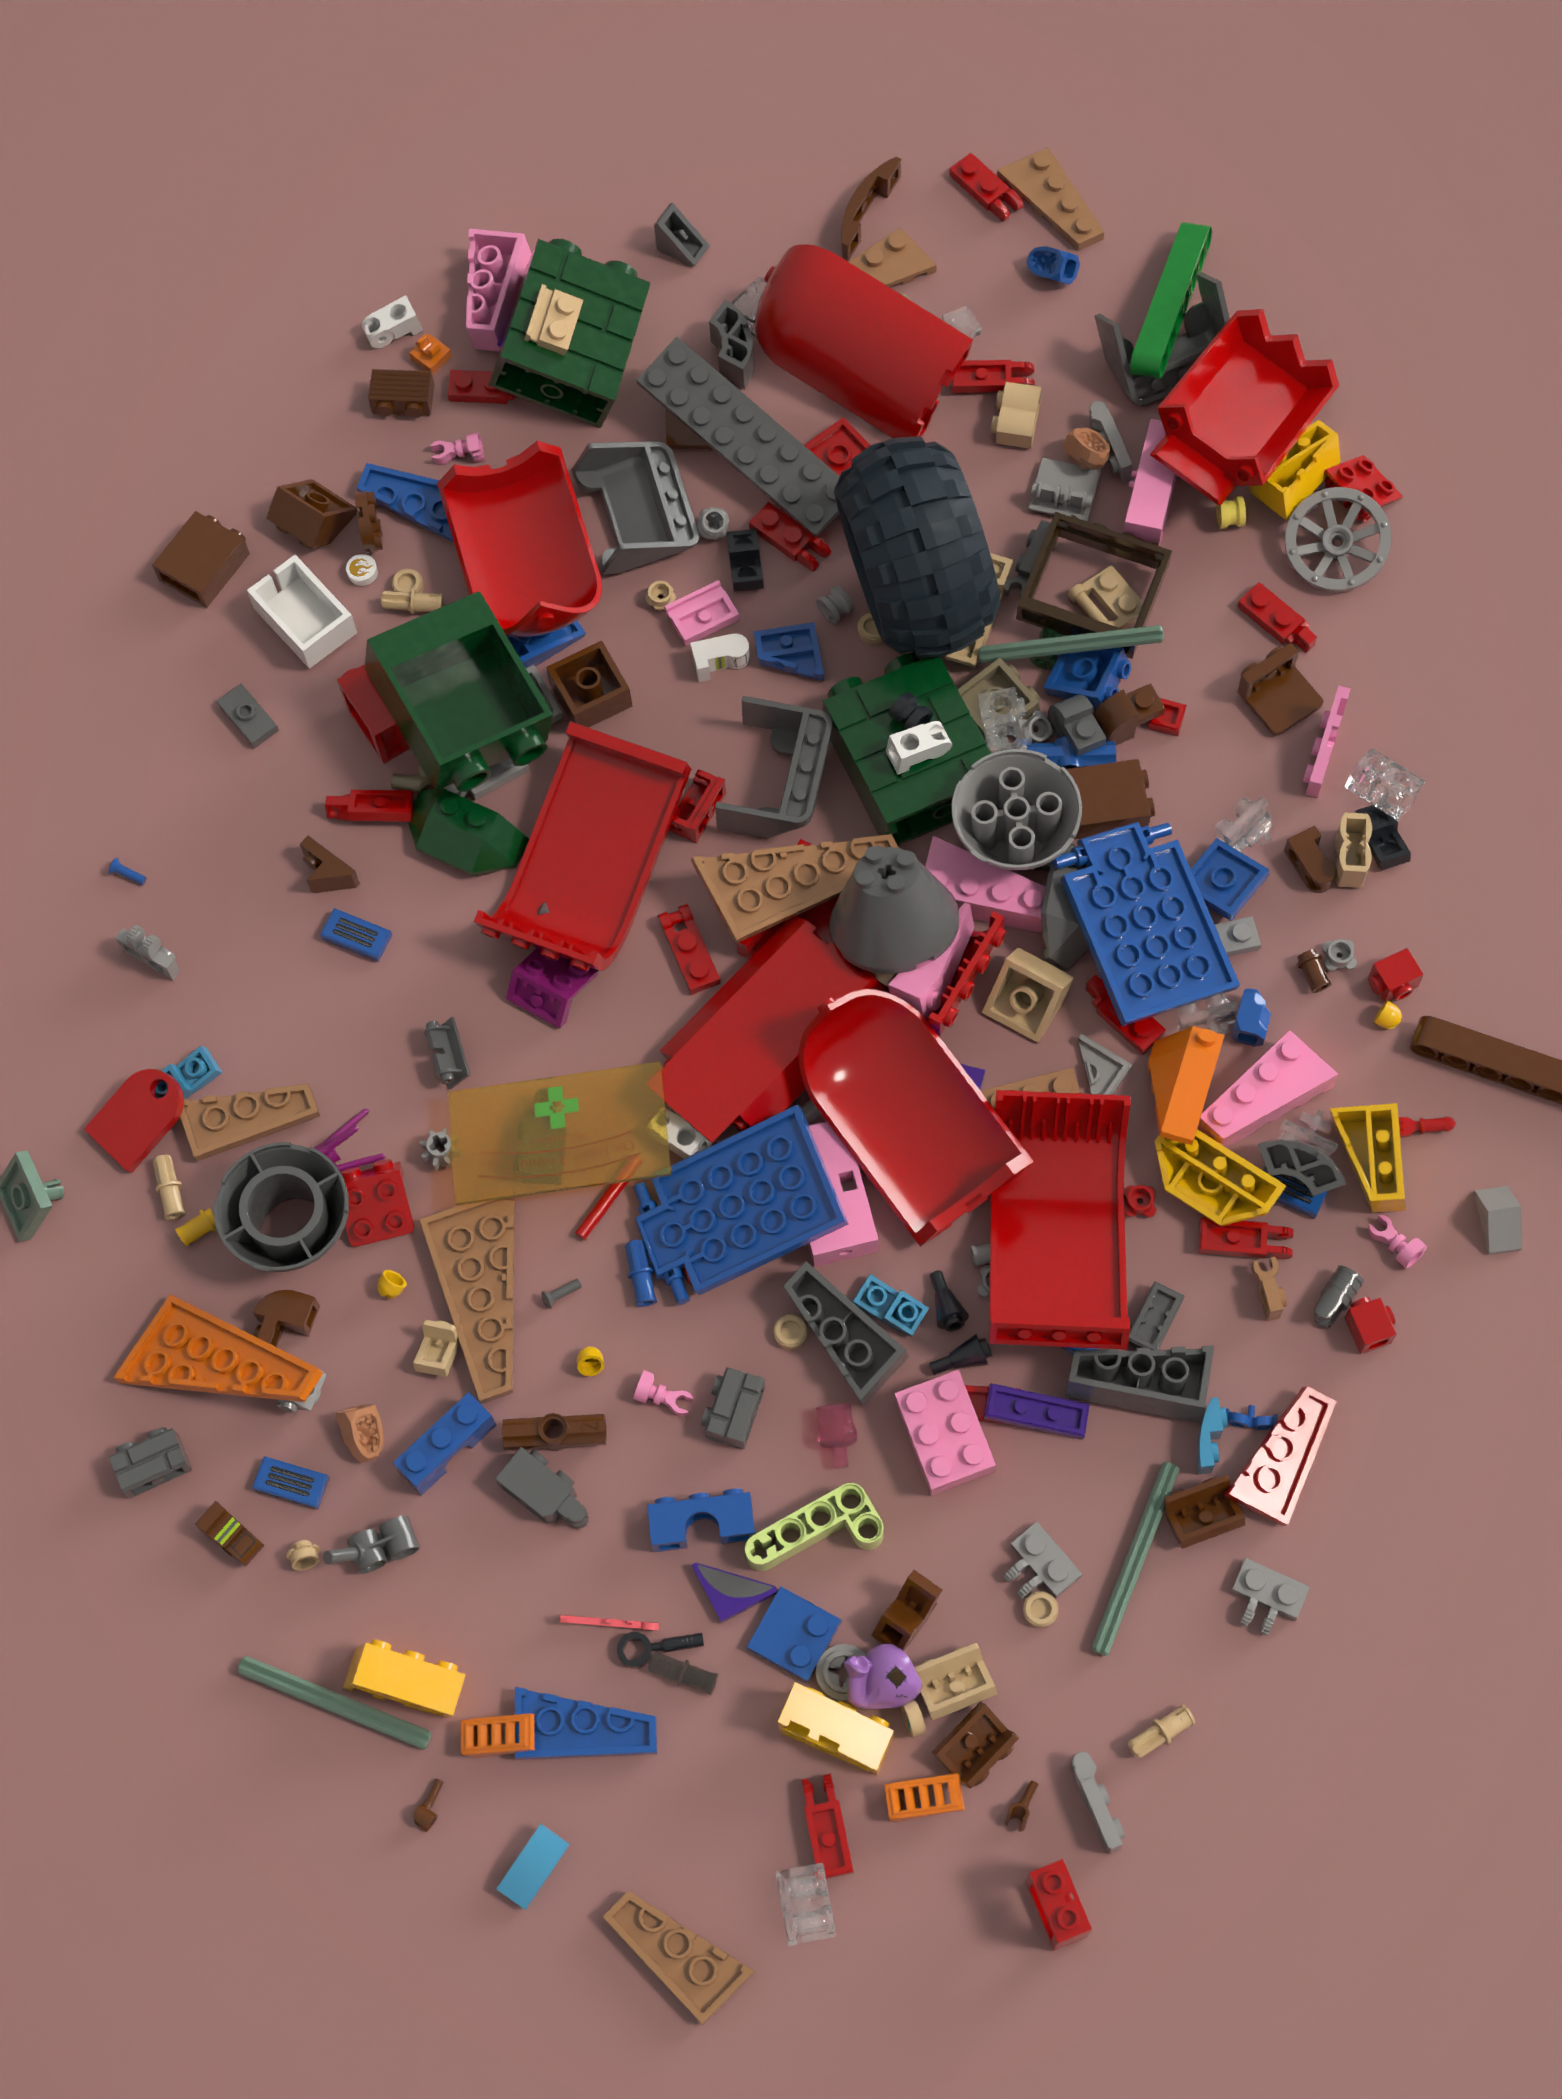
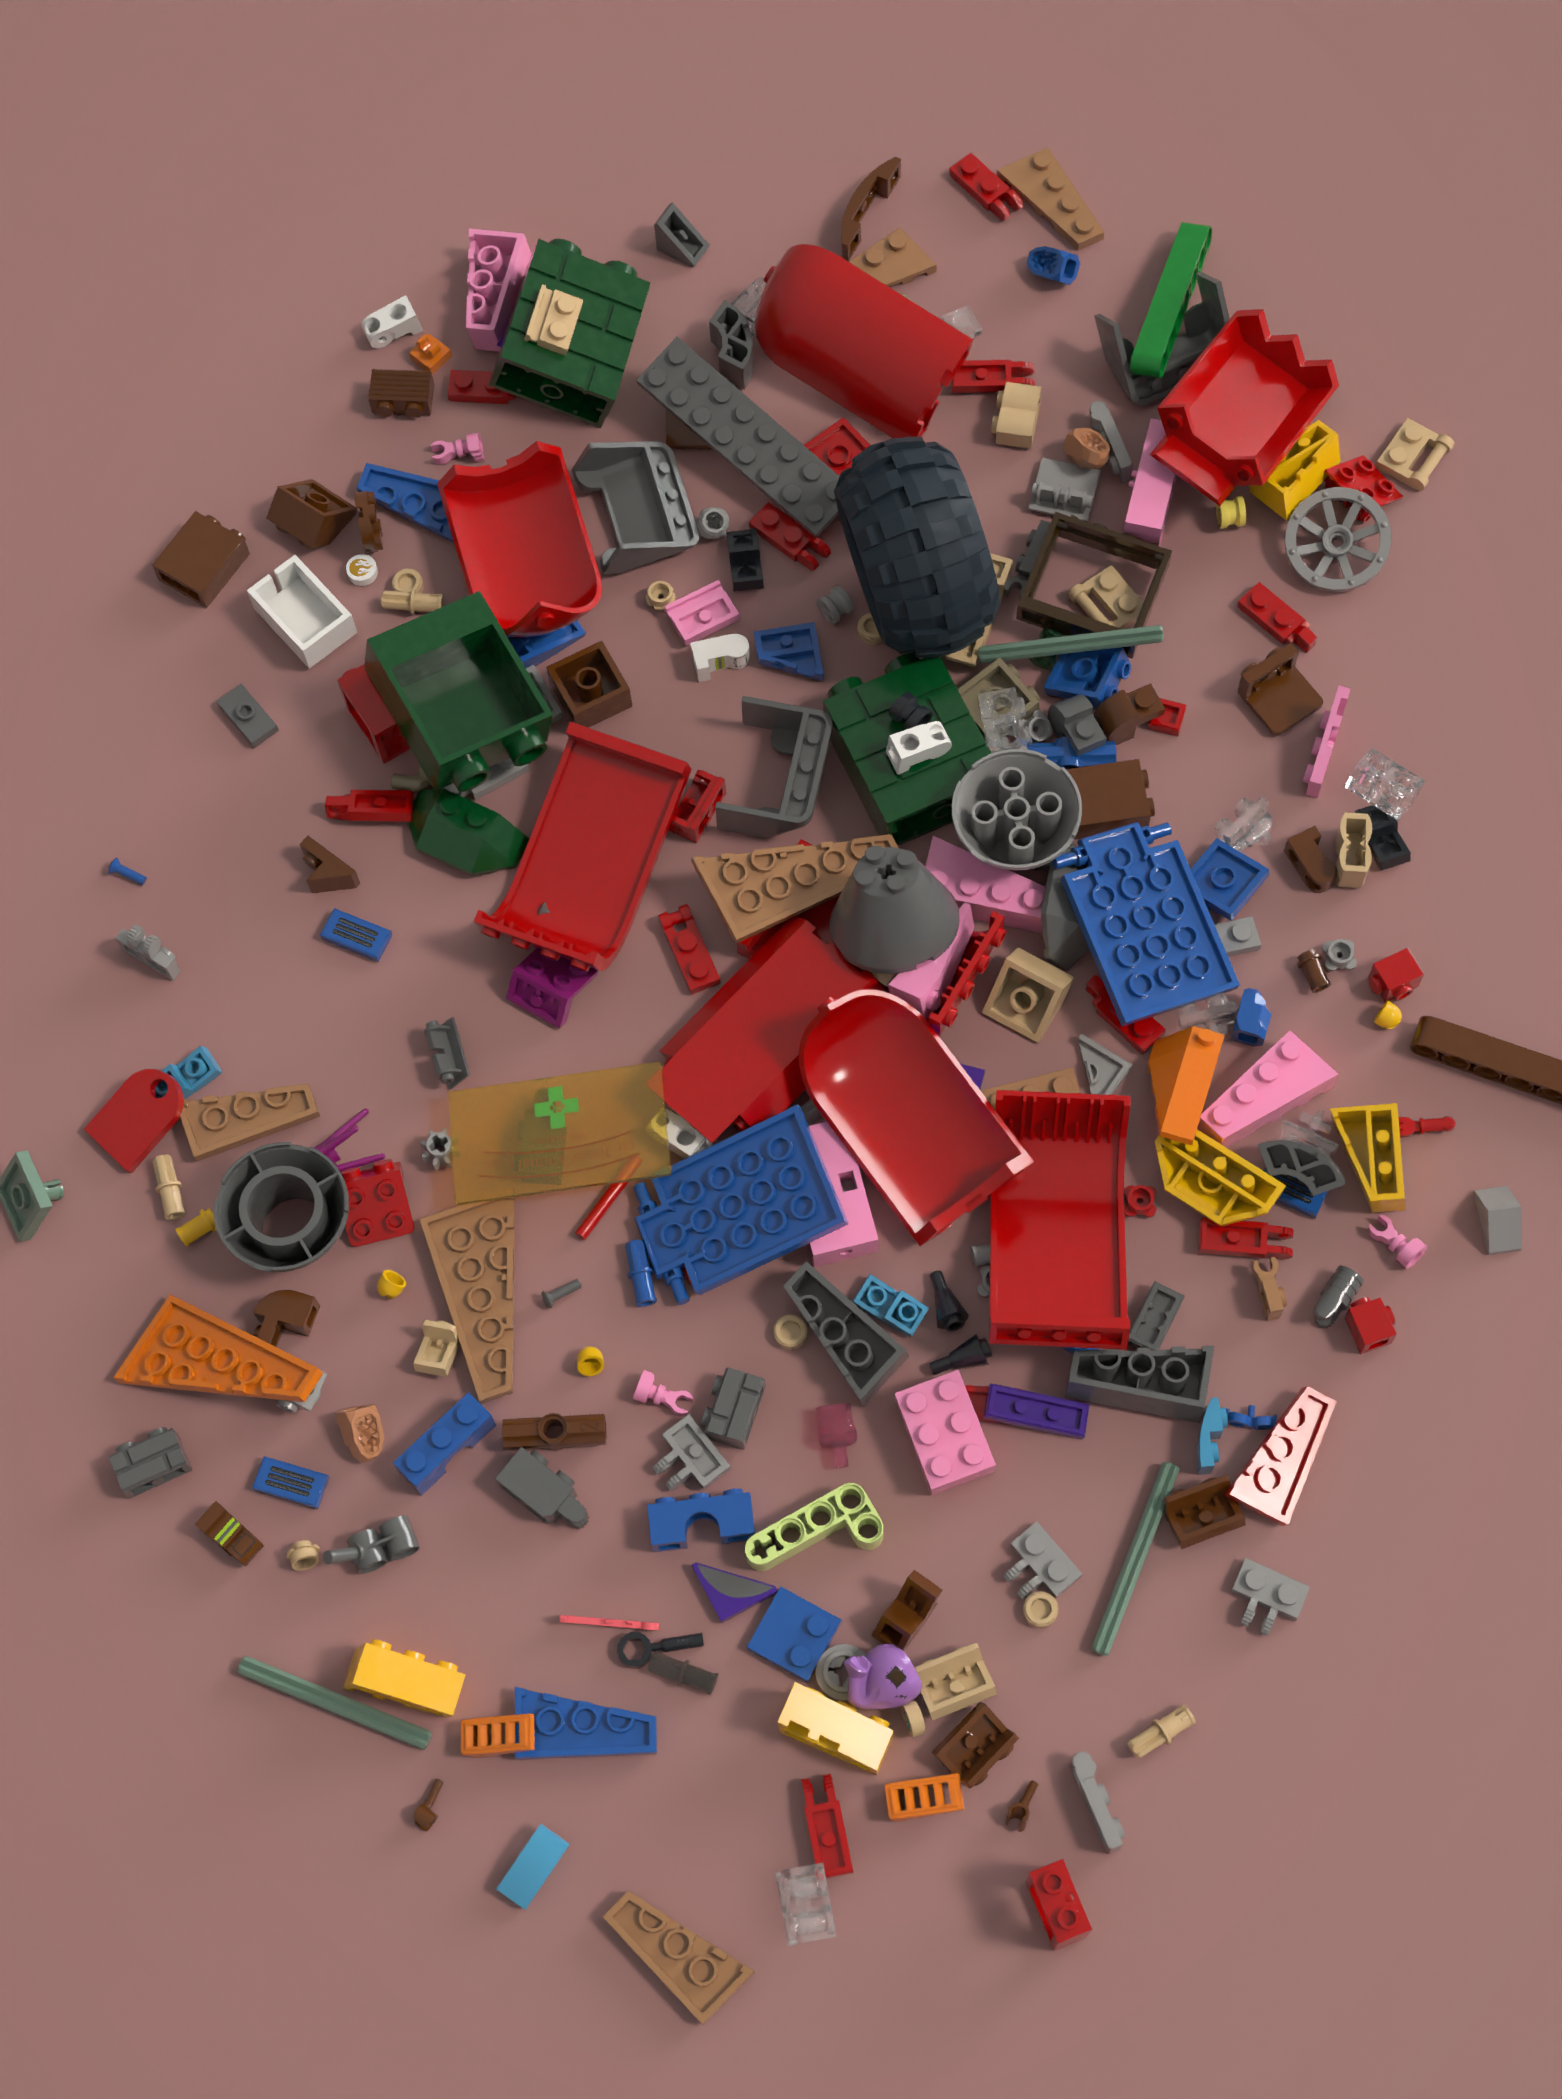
none -> light grey hinge [653,1414,731,1491]
none -> tan plate [1376,418,1454,491]

